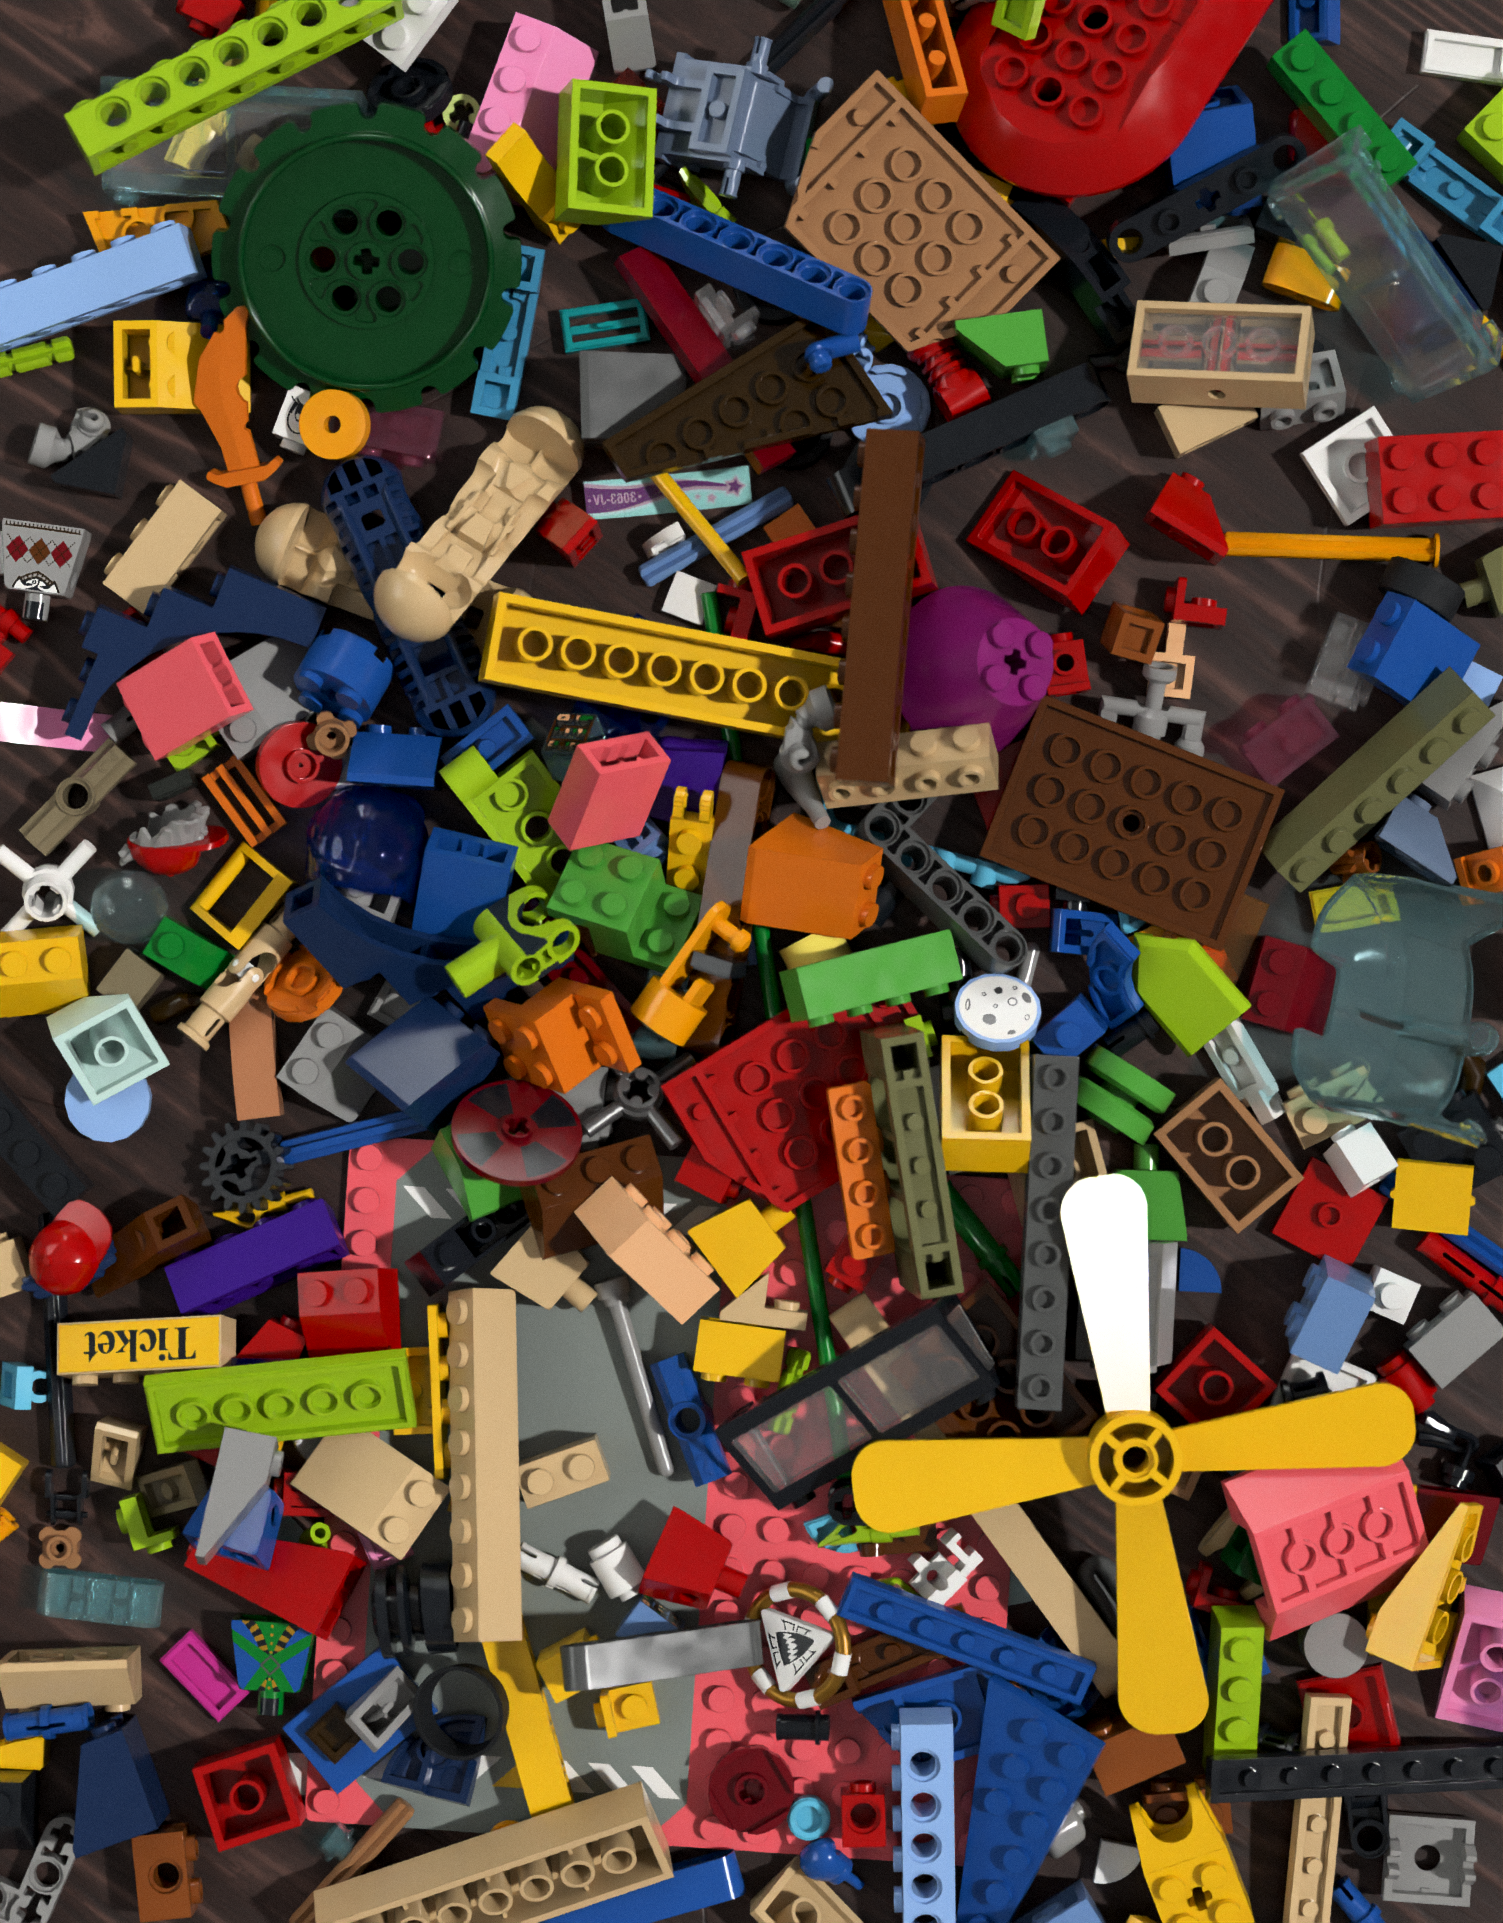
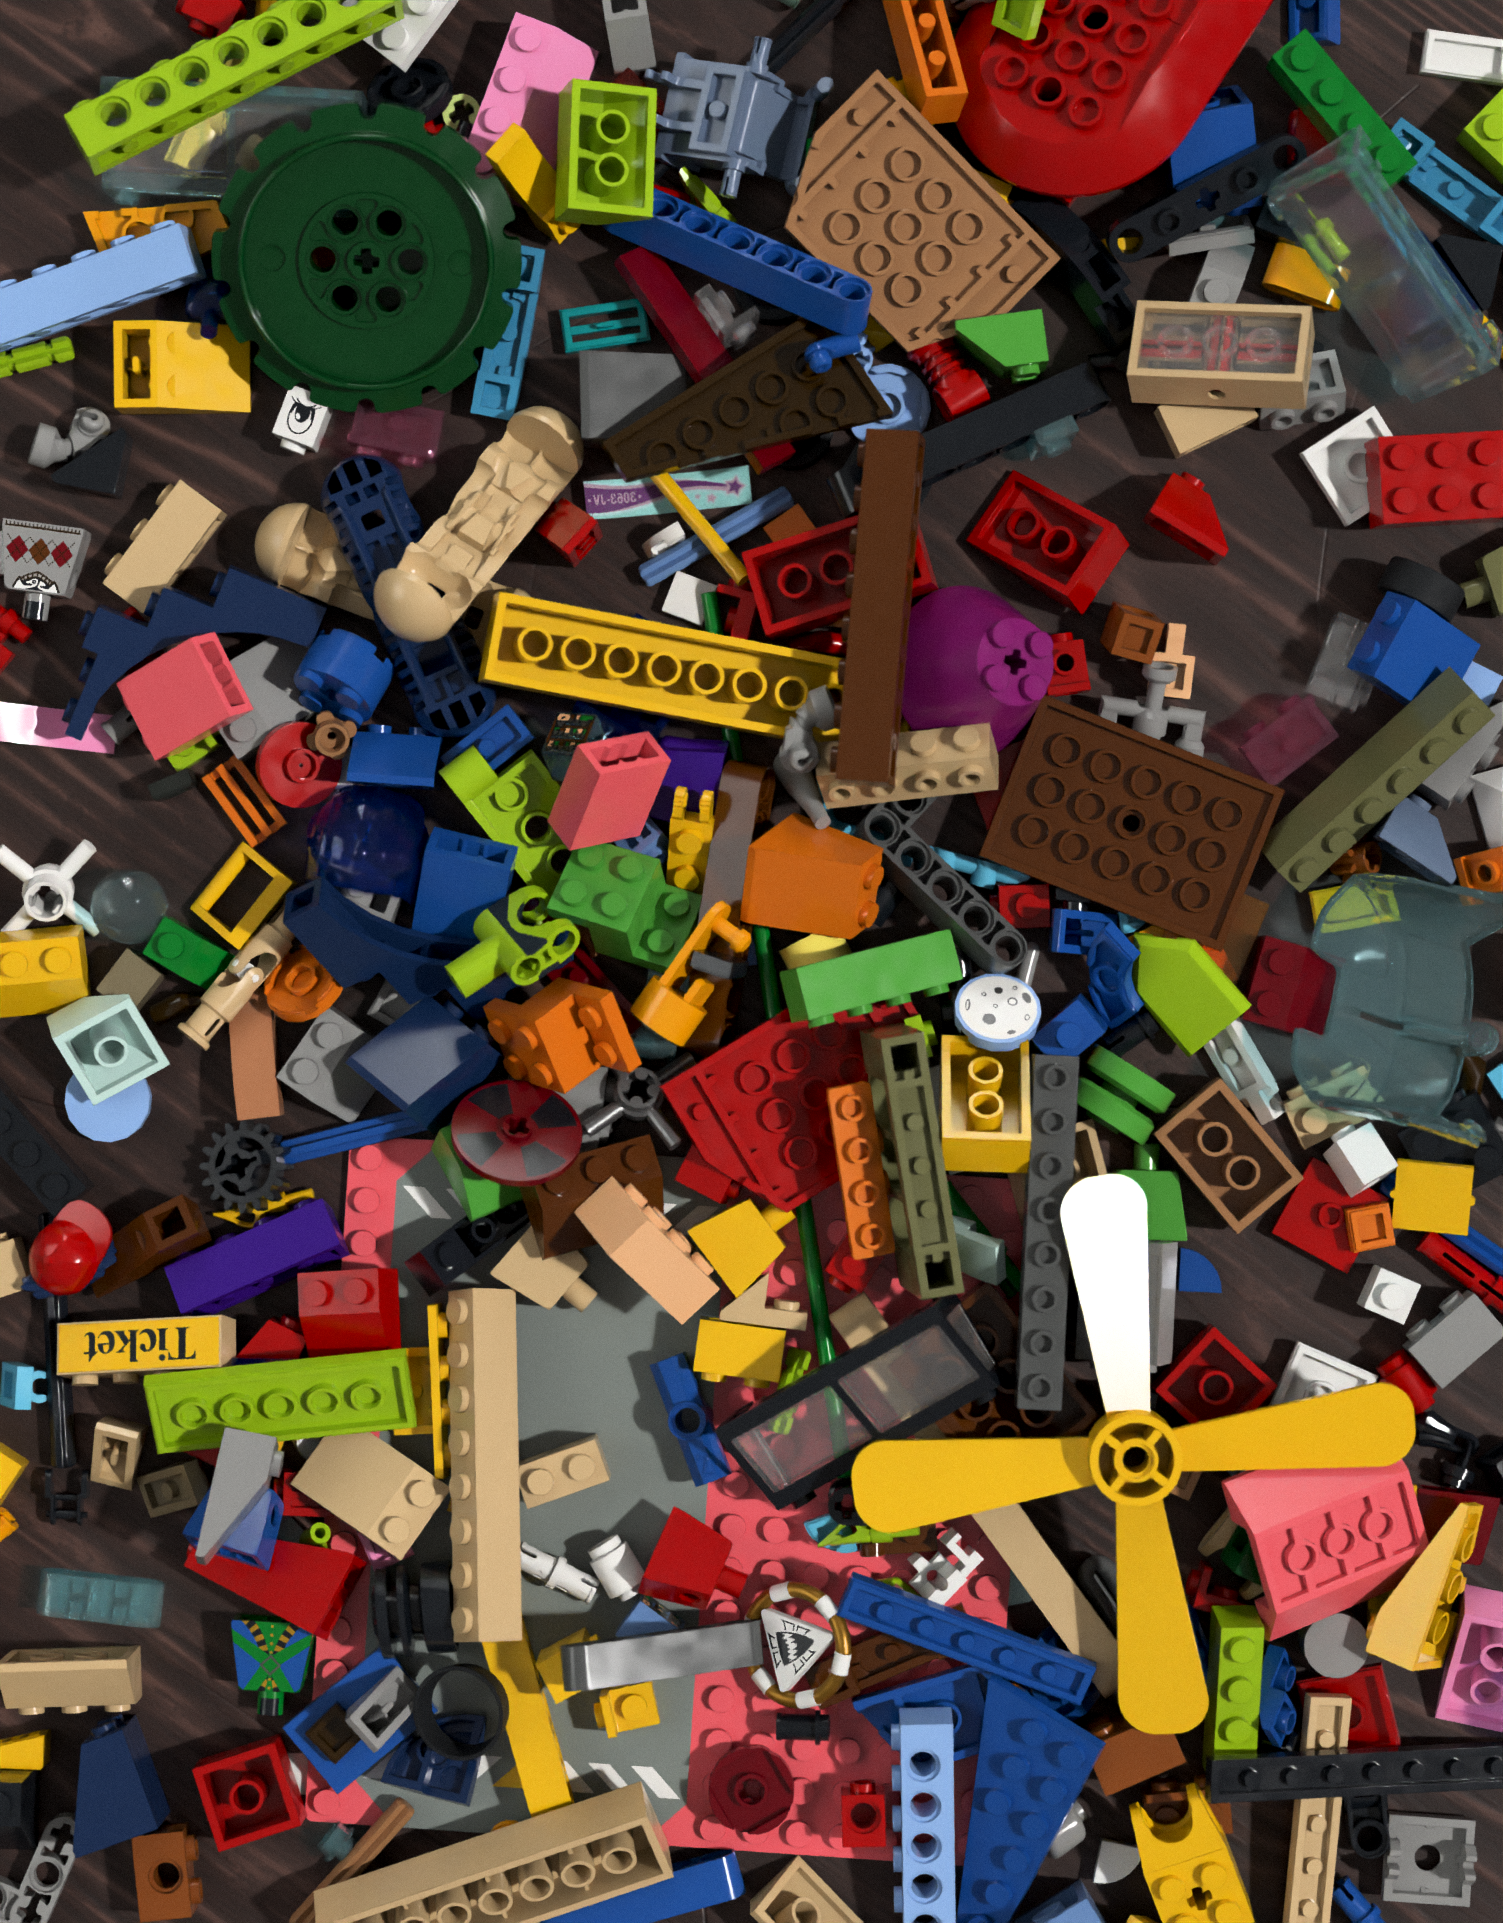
blue pin [2,1702,95,1742] -> none
dark tan piece [19,737,137,856] -> none
medium nougat plate [39,1526,82,1569] -> none
lime bracket [116,1491,181,1554] -> none
hair [118,800,229,877] -> none
dark pink tile [159,1628,251,1722] -> none
orange sword [193,305,283,526] -> none
light orange piece [299,389,371,460] -> none
light grey piece [594,1274,675,1477] -> none
medium azure tile [787,1794,831,1841] -> none
blue piece [800,1837,864,1890] -> none
red bracket [1163,577,1227,630] -> none
light orange axle [1224,532,1440,568] -> none
black bush [1280,1371,1329,1403] -> none
medium blue brick [1283,1254,1376,1375] -> none
none -> light aqua slope [953,1215,1006,1286]
none -> blue slope [1259,1644,1296,1748]
none -> orange tile [1343,1201,1396,1253]

